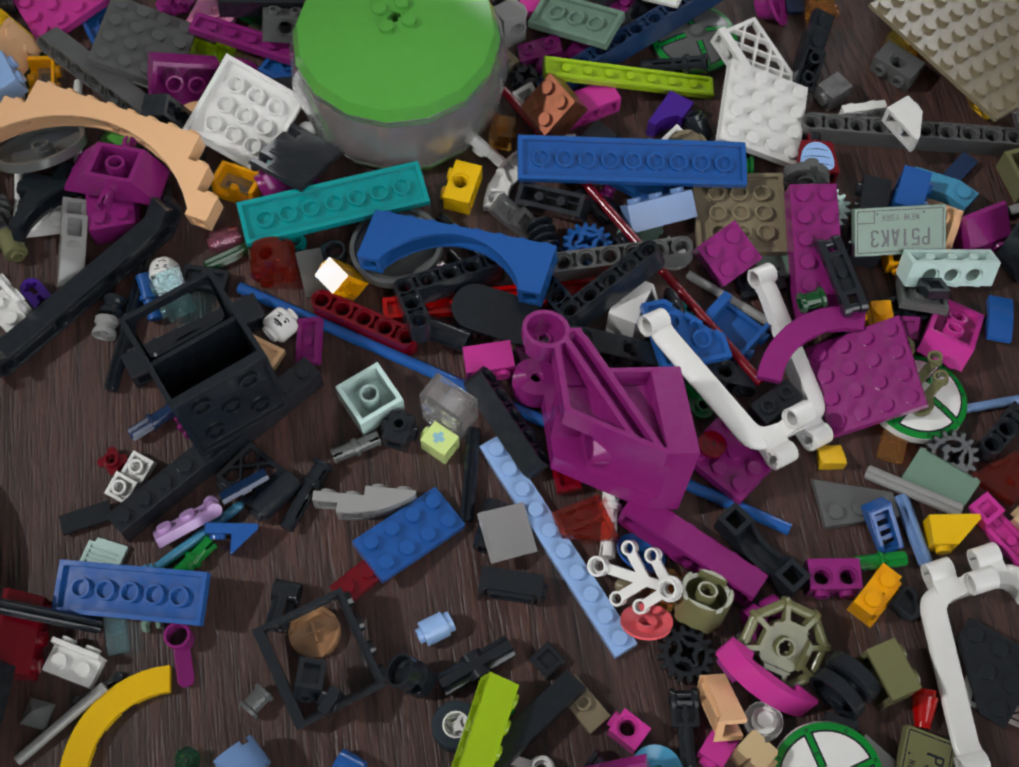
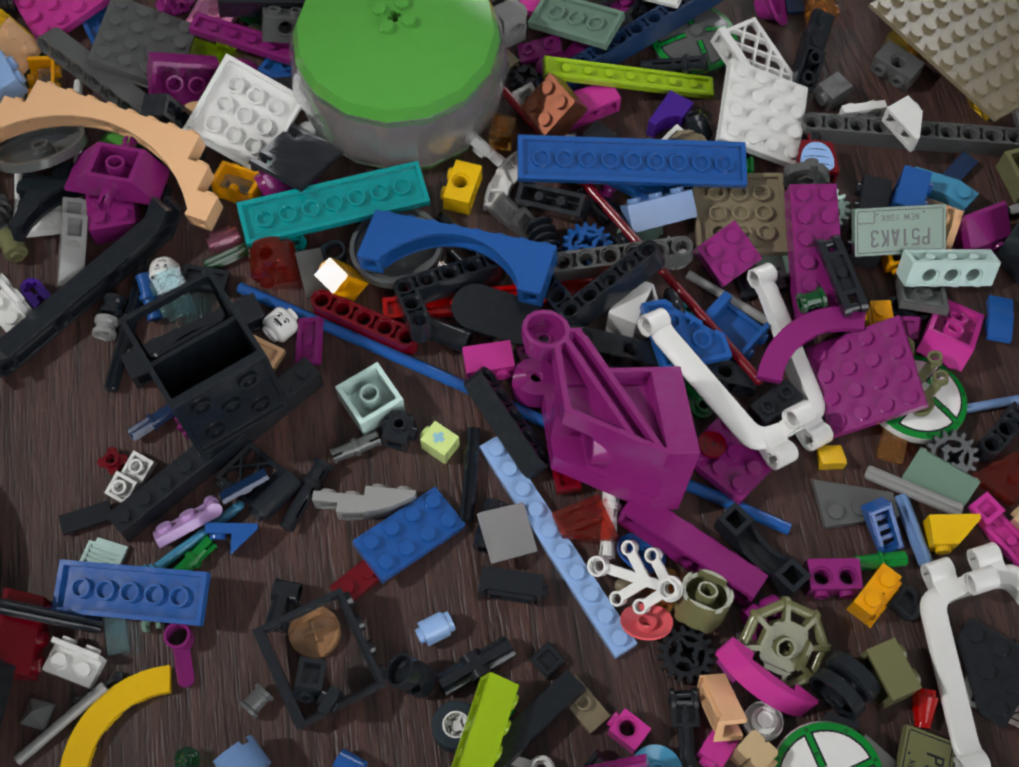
clear brick [419,372,478,440] -> none
black plate [917,278,951,300] -> none

